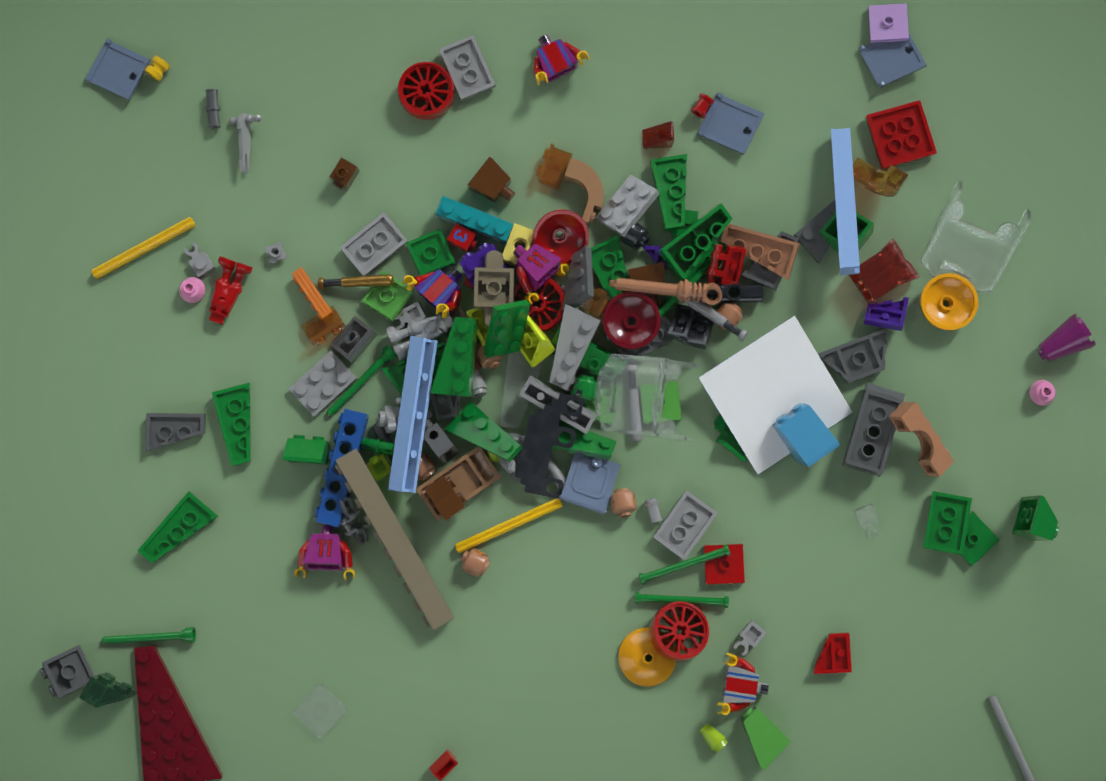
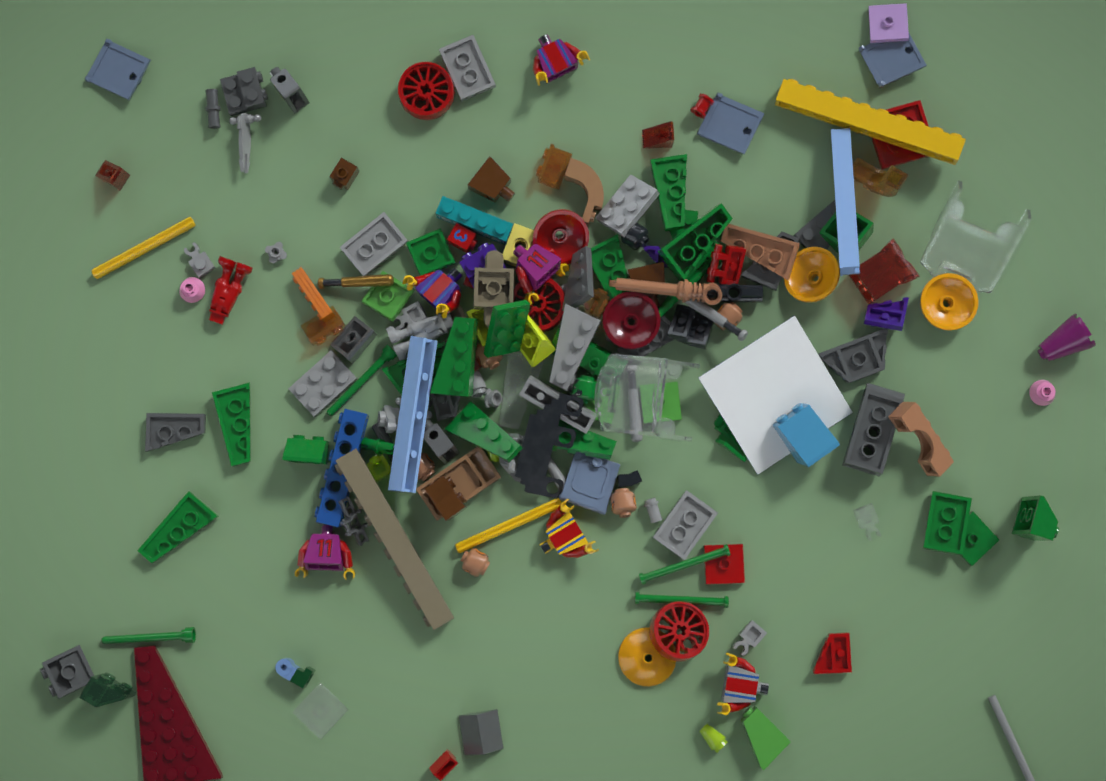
yellow wheel [144,55,171,82] -> none
none -> clear red slope [95,160,130,191]
none -> dark grey plate [220,67,268,116]
none -> dark grey torso [270,67,310,114]
none -> leg [275,658,316,689]
none -> dark grey slope [459,709,503,755]
none -> light grey plate [484,389,502,408]
none -> torso [540,499,599,558]
none -> black piece [618,470,642,487]
none -> yellow brick [775,79,966,165]
none -> light orange dish [784,247,840,303]

